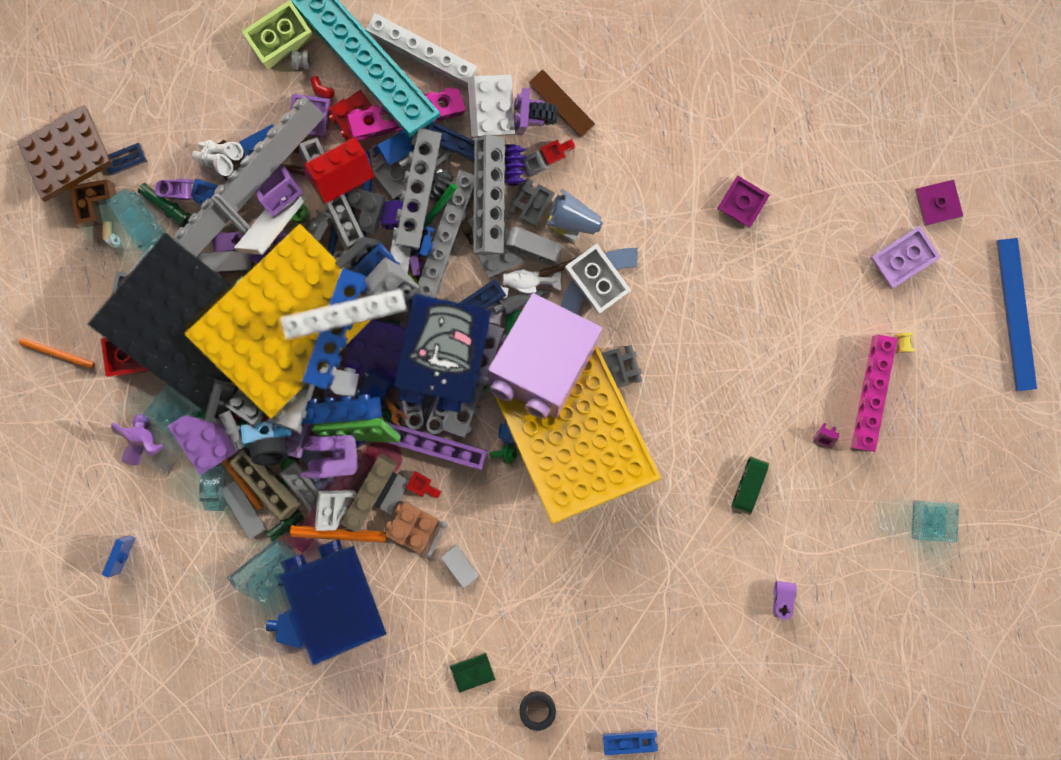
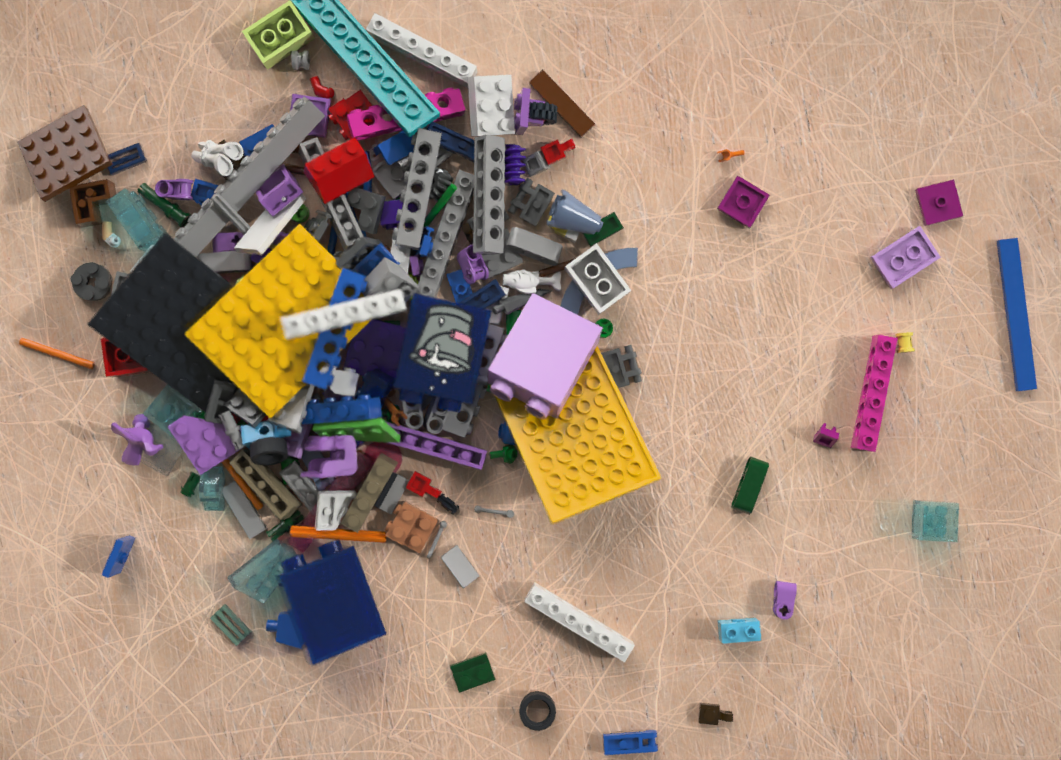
none -> dark grey plate [71,262,112,301]
none -> dark green pin [180,472,202,498]
none -> sand green tile [210,604,252,646]
none -> black piece [437,494,459,515]
none -> blue plate [446,269,473,304]
none -> medium lavender piece [457,245,489,284]
none -> light grey hinge [474,506,514,518]
none -> white brick [525,582,635,662]
none -> dark green plate [582,212,624,247]
none -> green wheel [595,318,613,338]
none -> dark brown plate [698,702,733,725]
none -> orange hand [717,149,745,162]
none -> medium azure brick [717,618,761,644]

